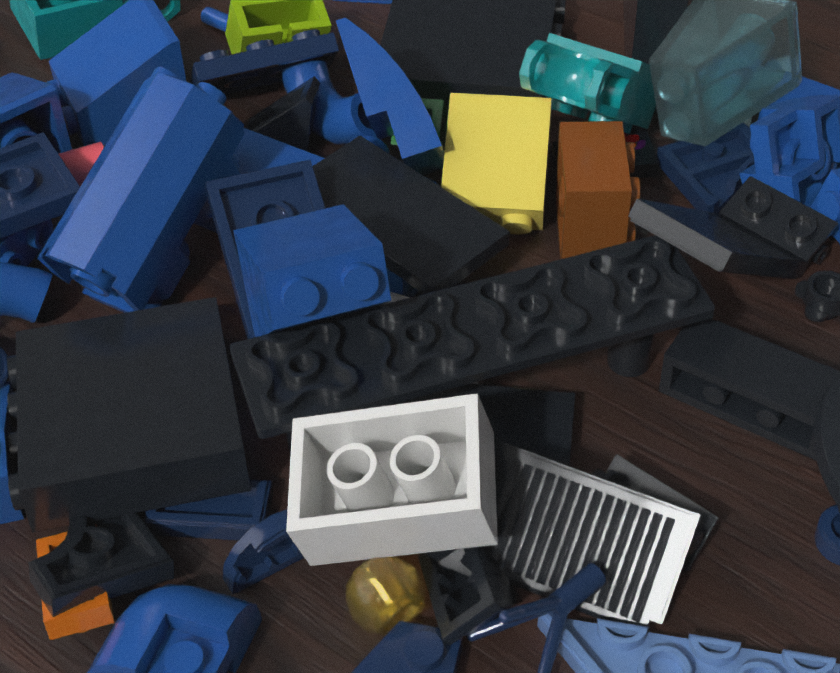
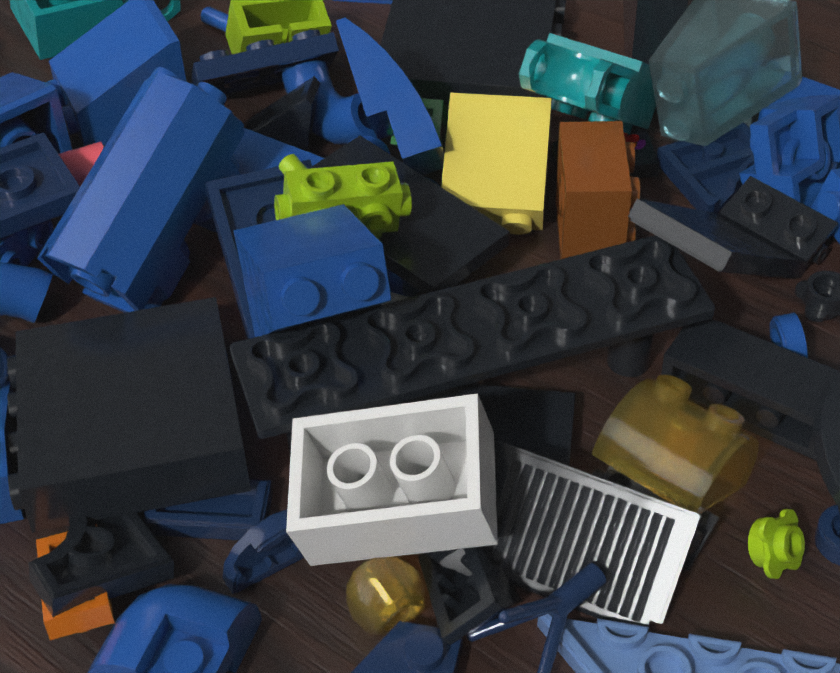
none -> lime brick [274,154,412,239]
none -> clear yellow brick [592,375,759,514]
none -> lime plate [748,509,805,579]
none -> blue tile [770,312,808,358]

